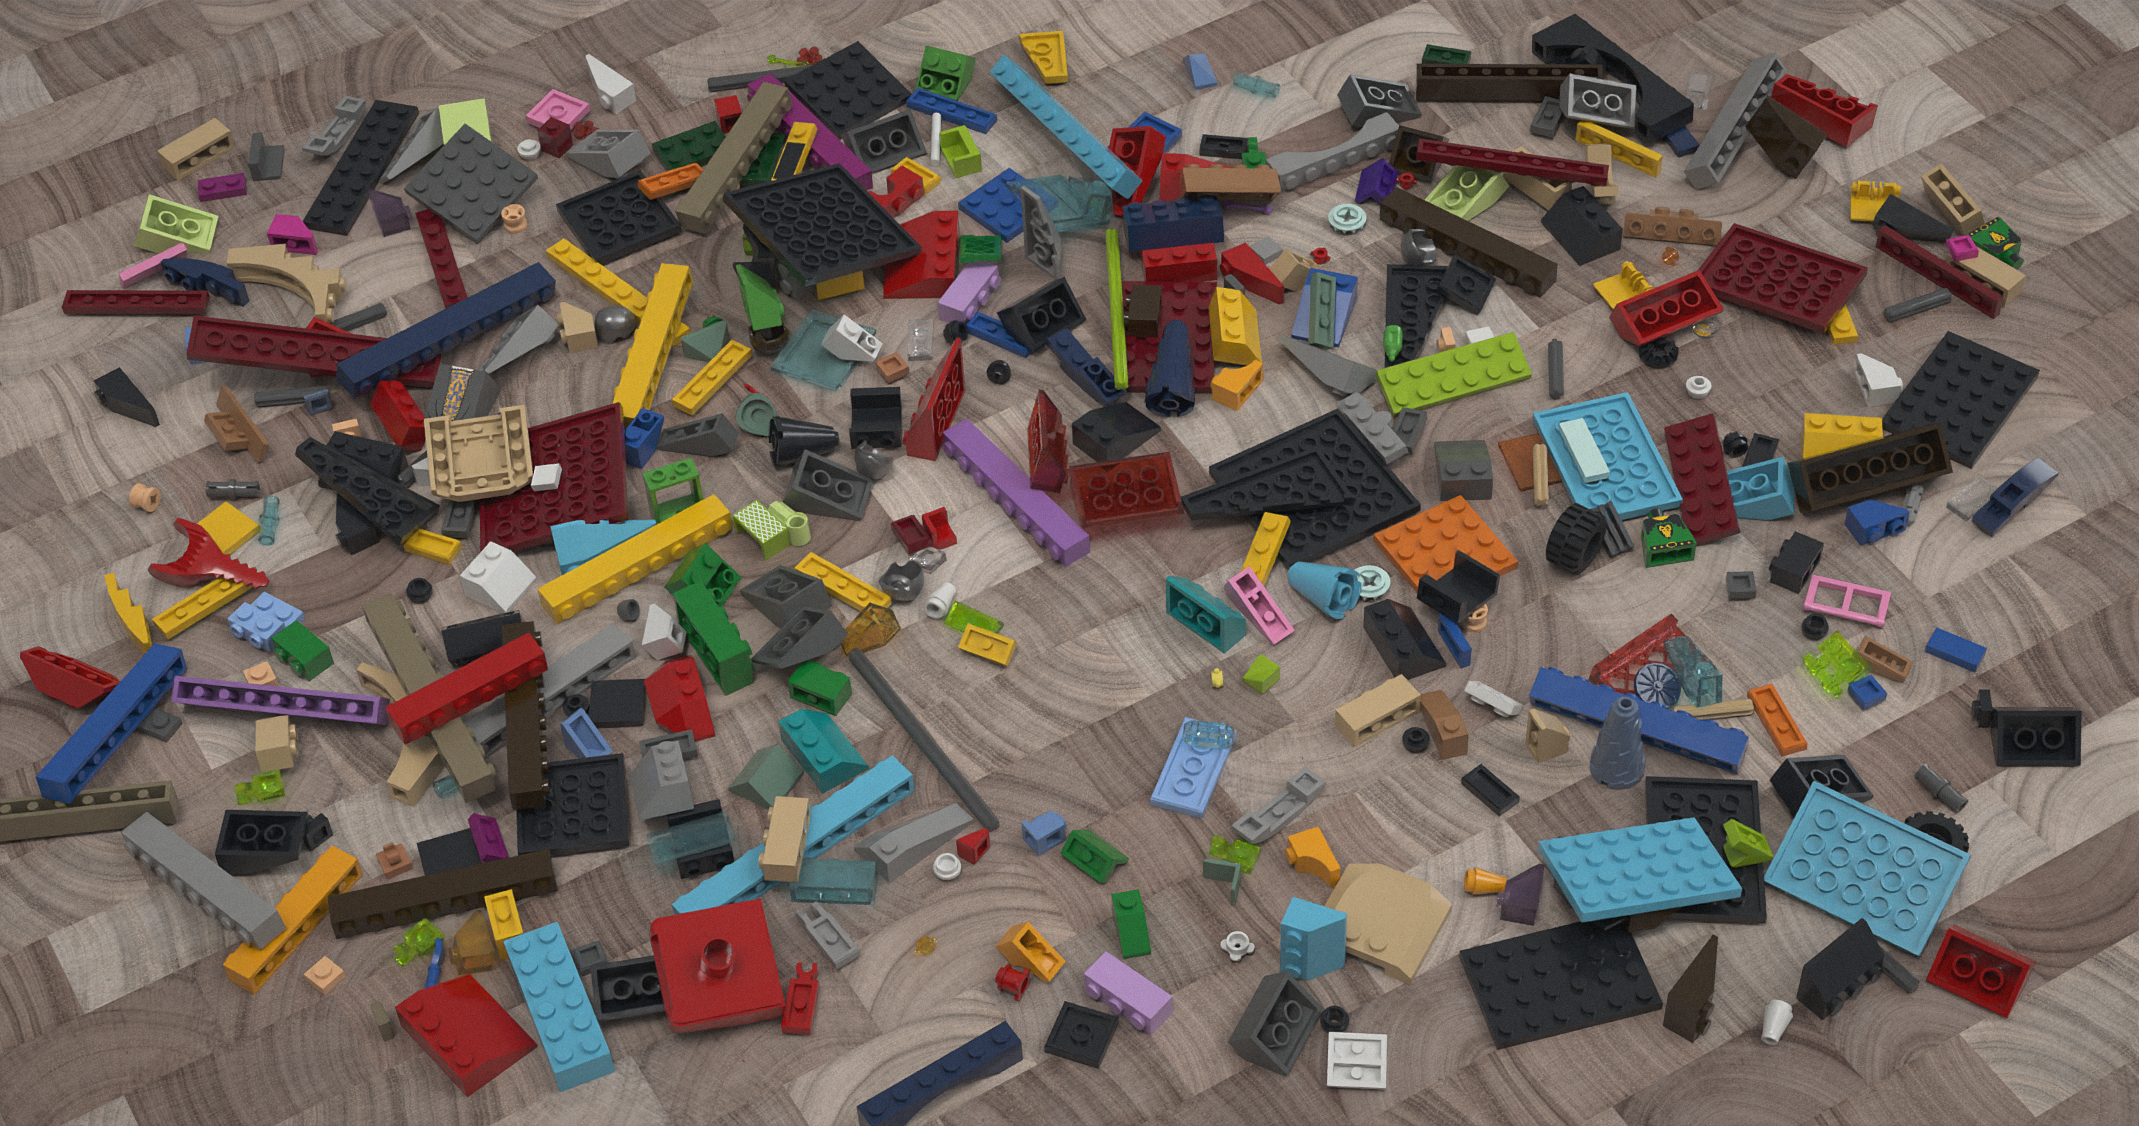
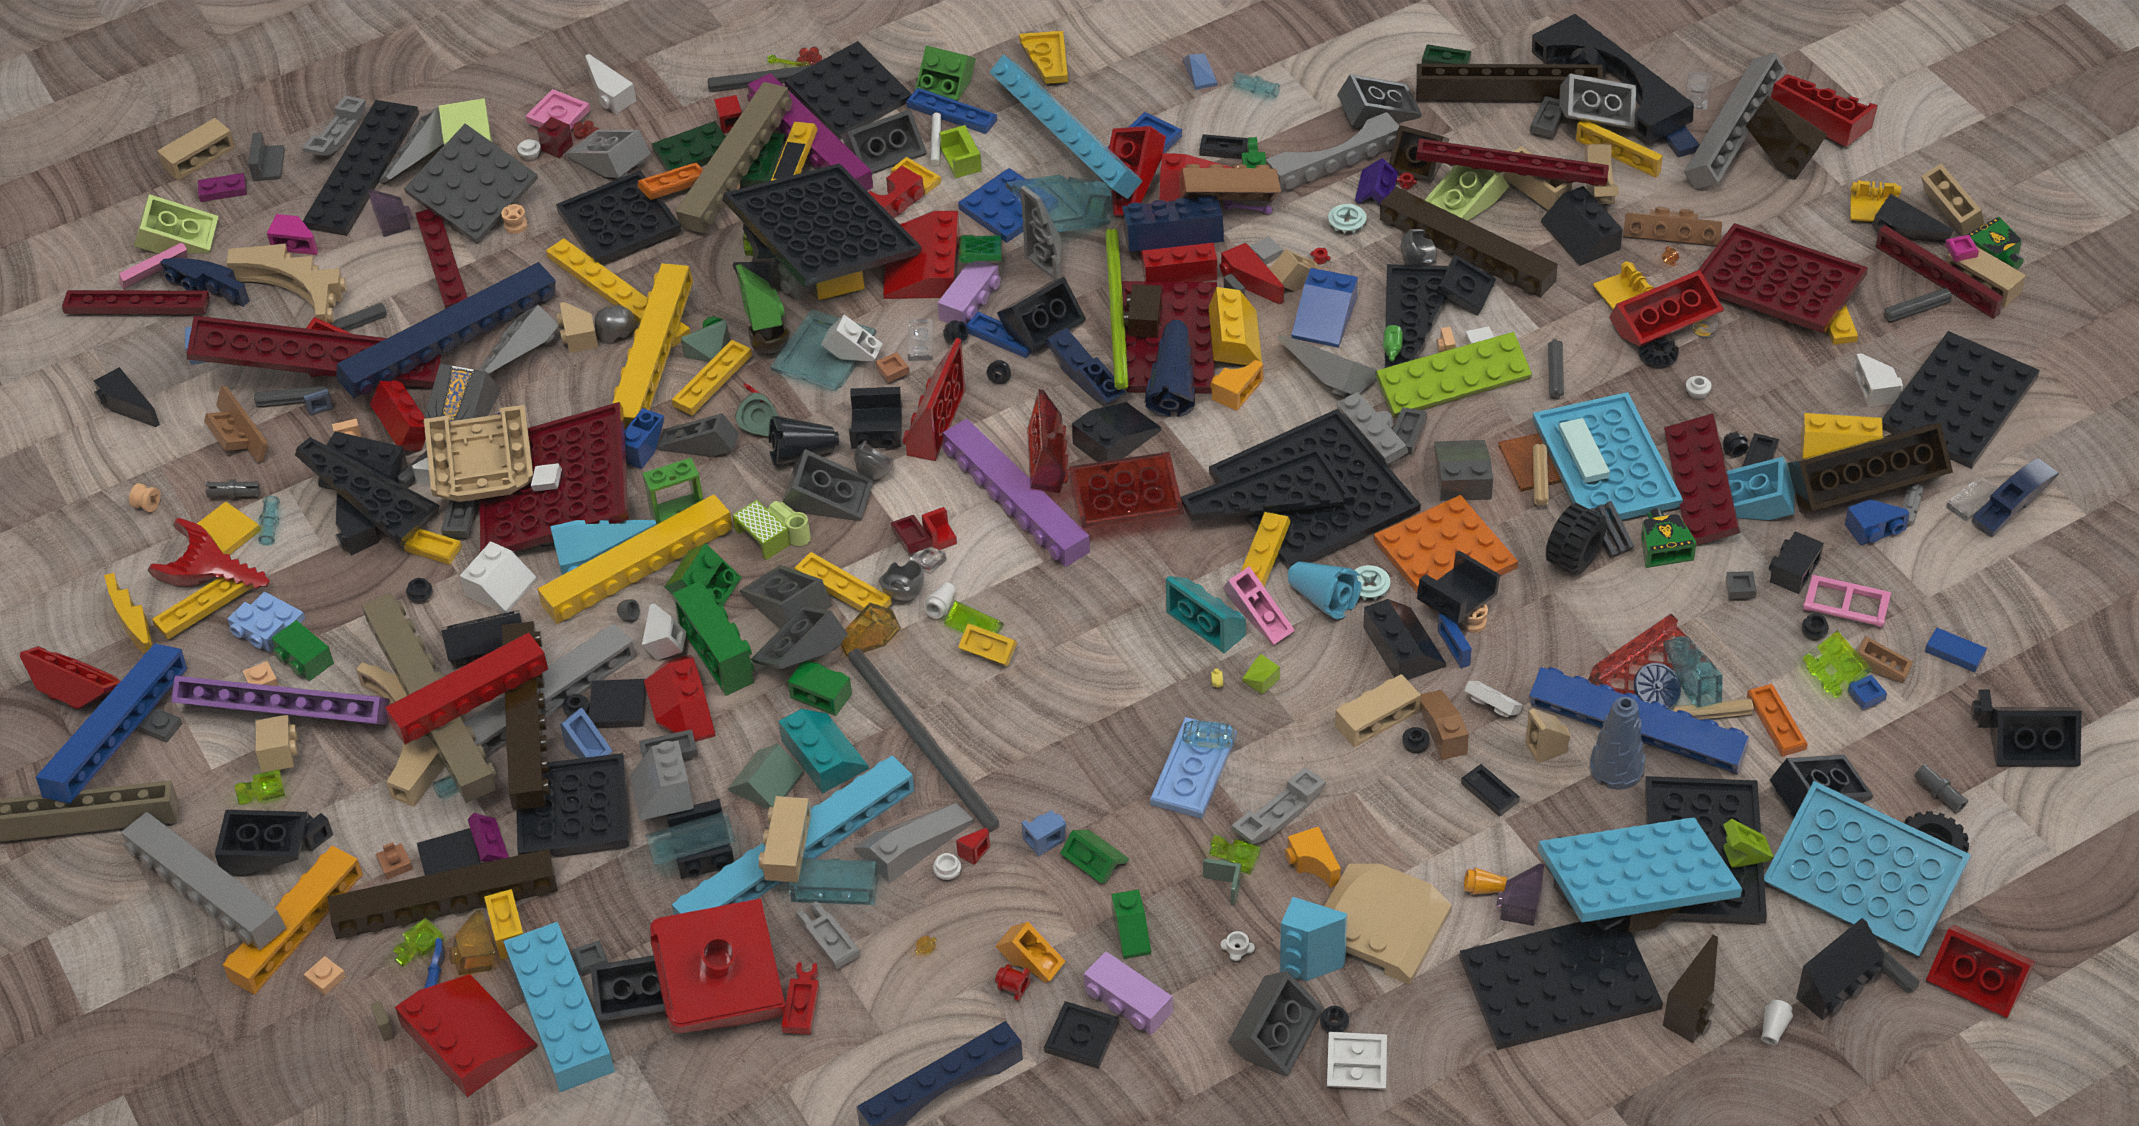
sand green plate [1308,272,1336,350] -> none

